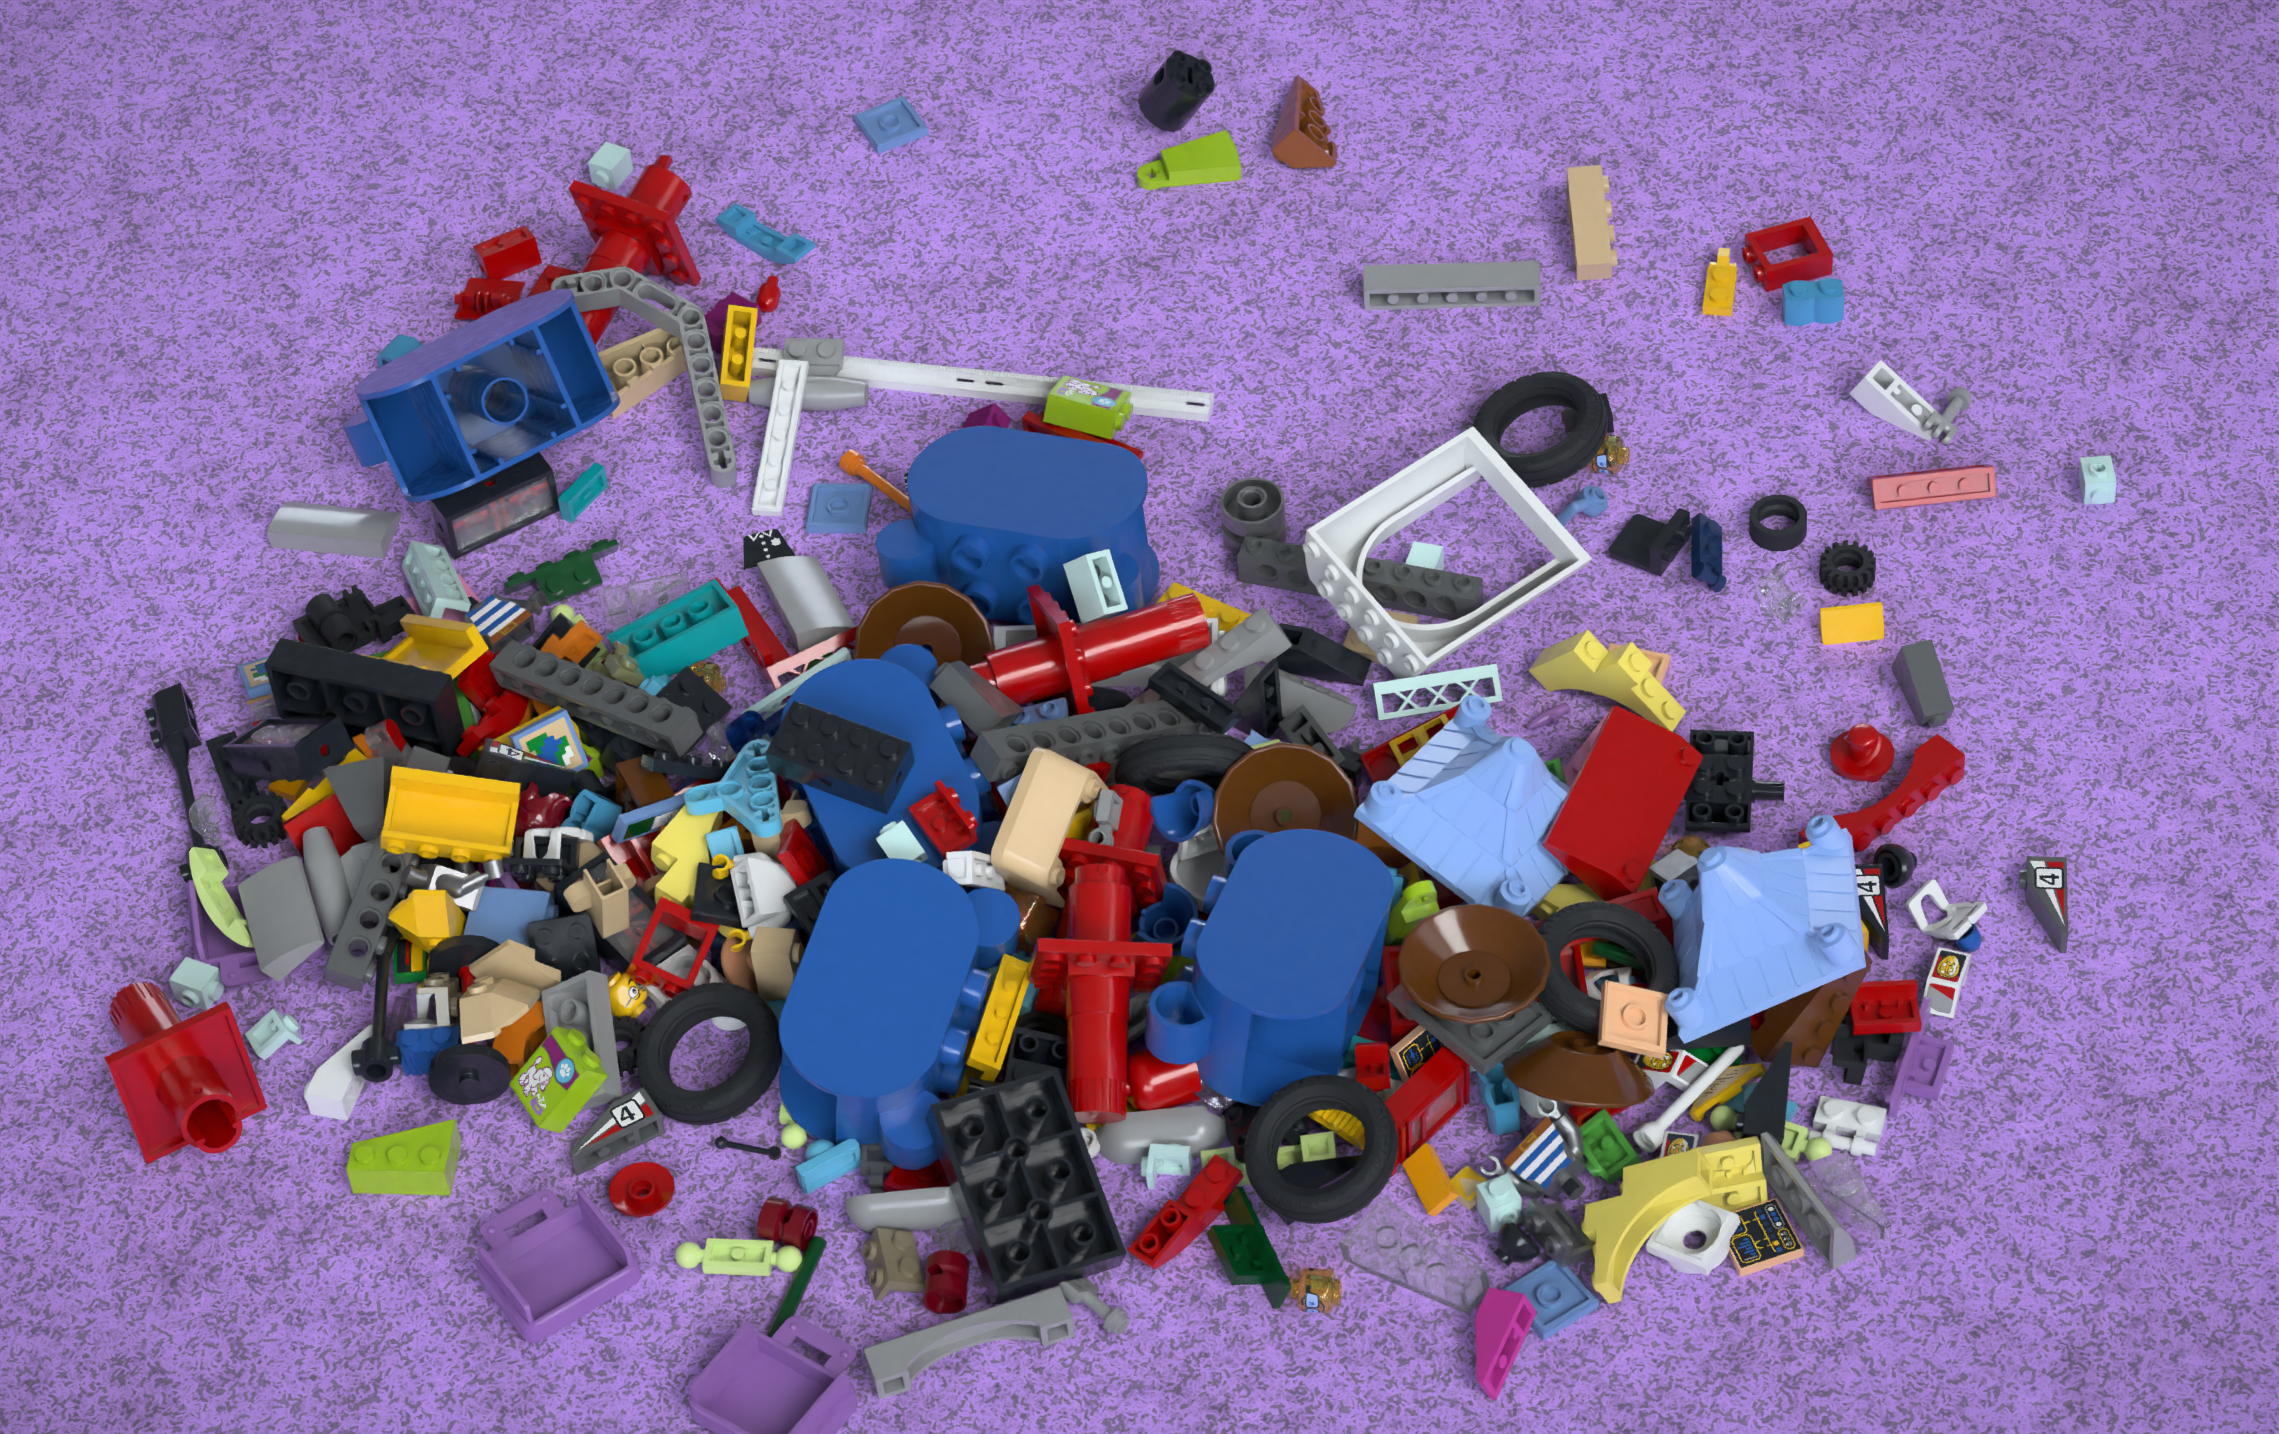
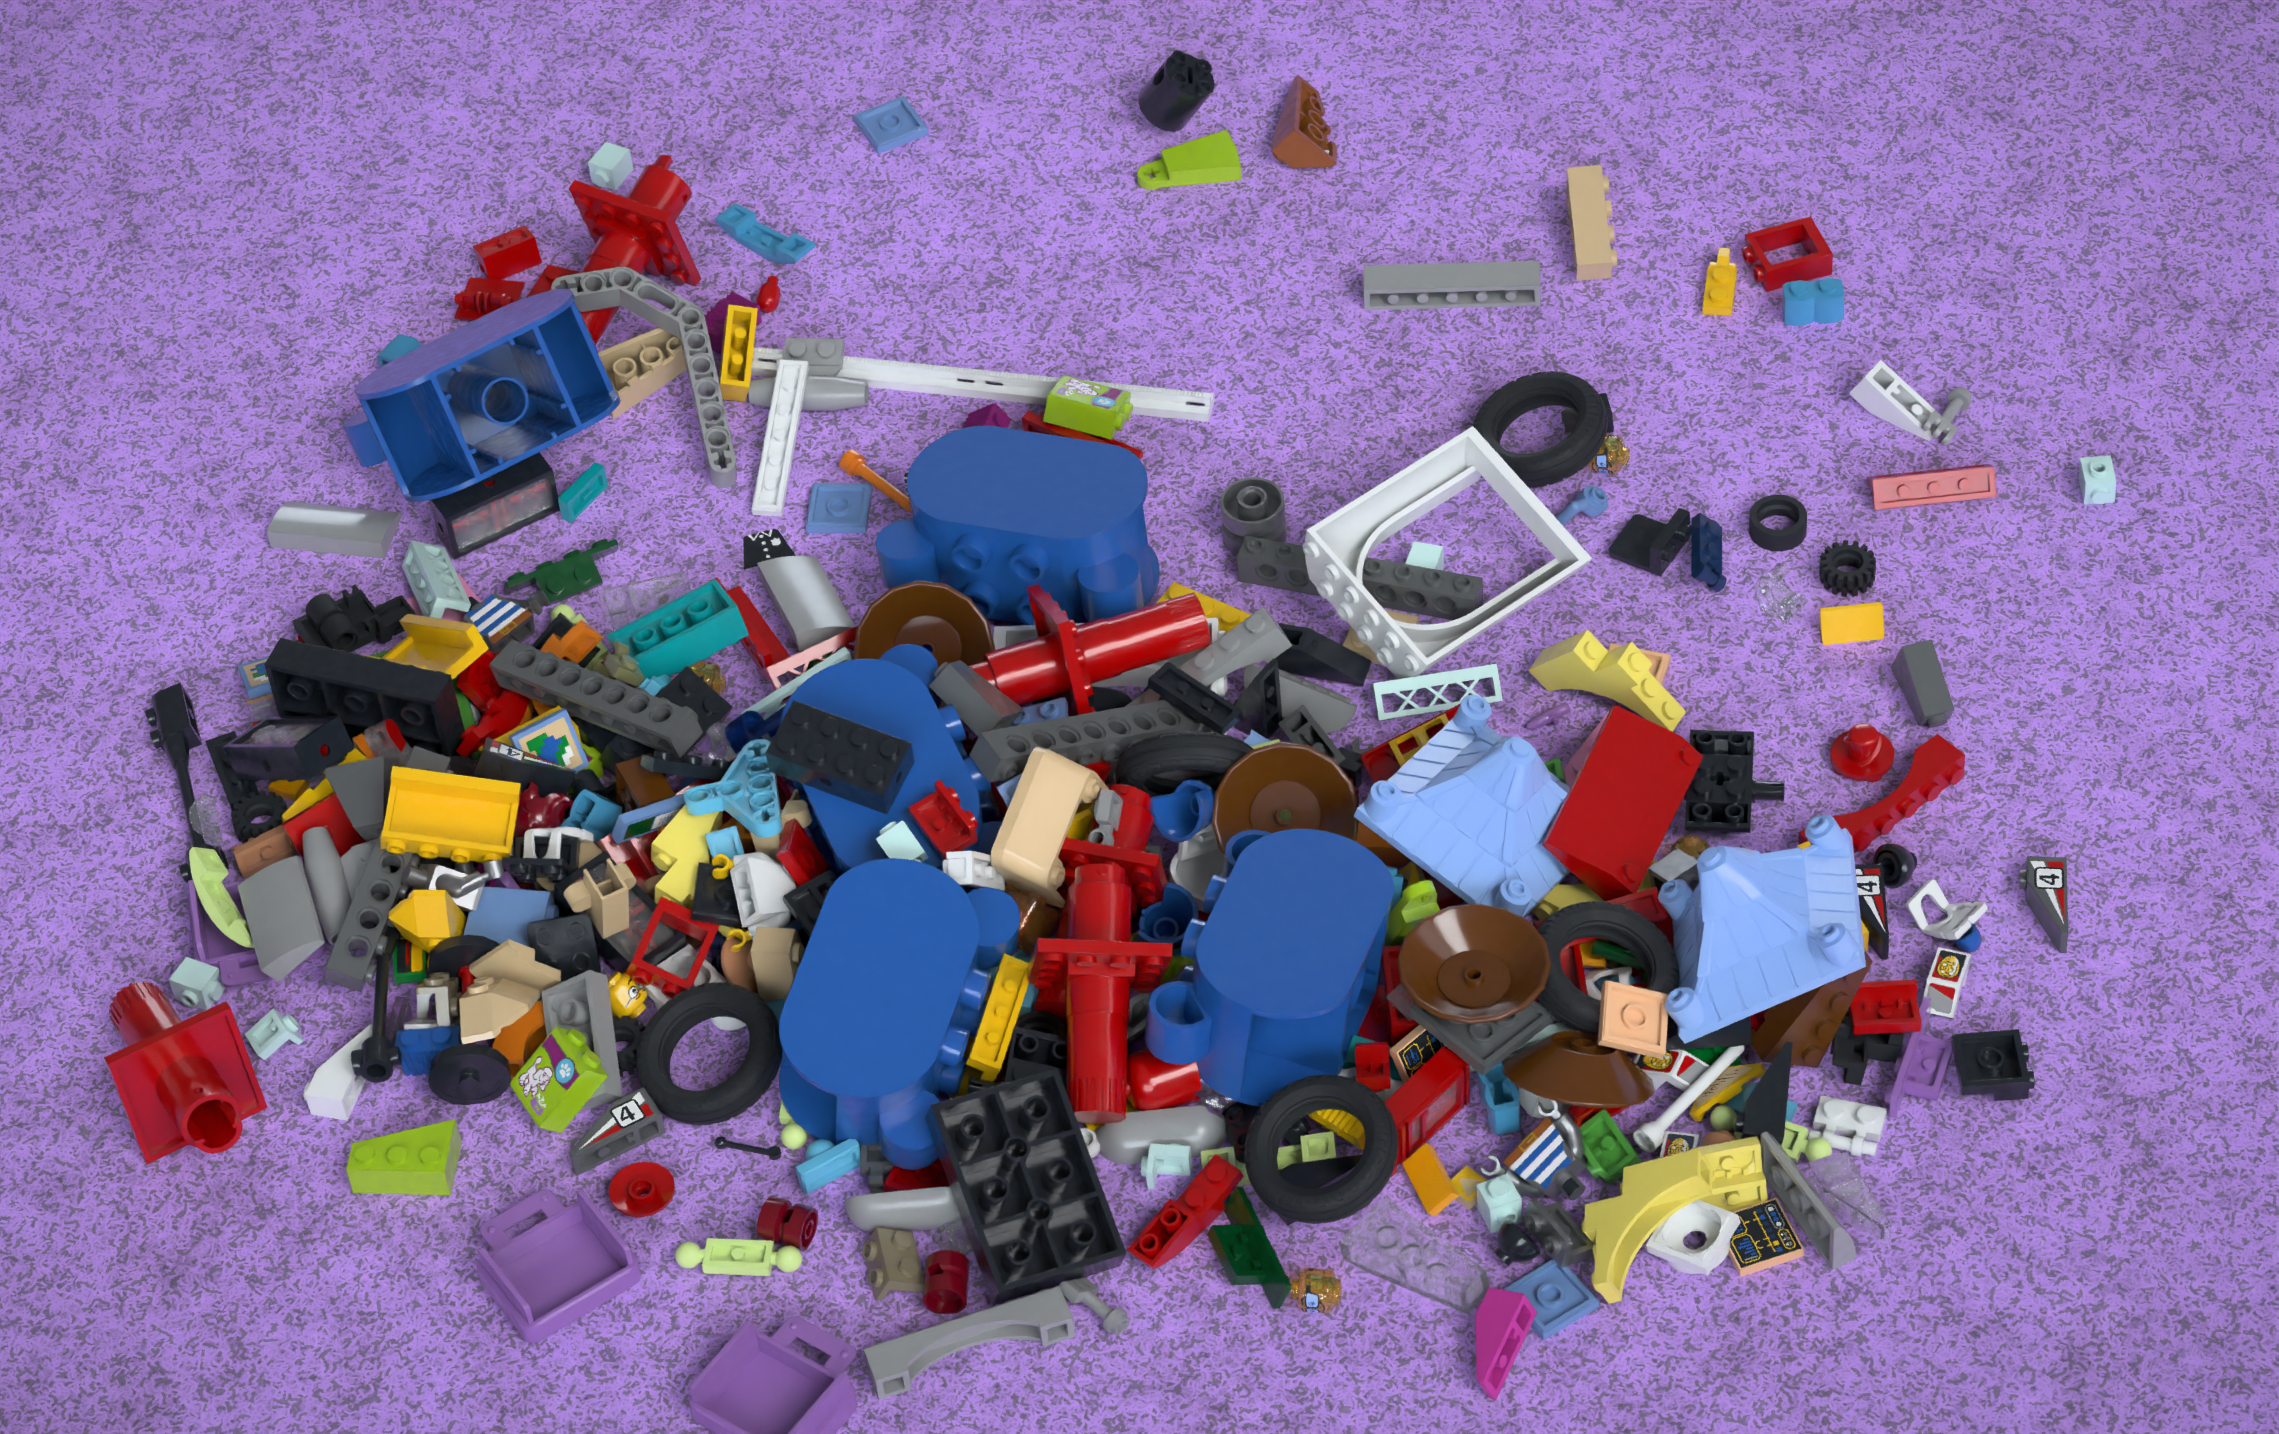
dark green piece [767,1236,827,1338] -> none
light aqua brick [1063,549,1128,624] -> none
none -> nougat plate [232,825,298,879]
none -> black plate [1951,1029,2035,1101]

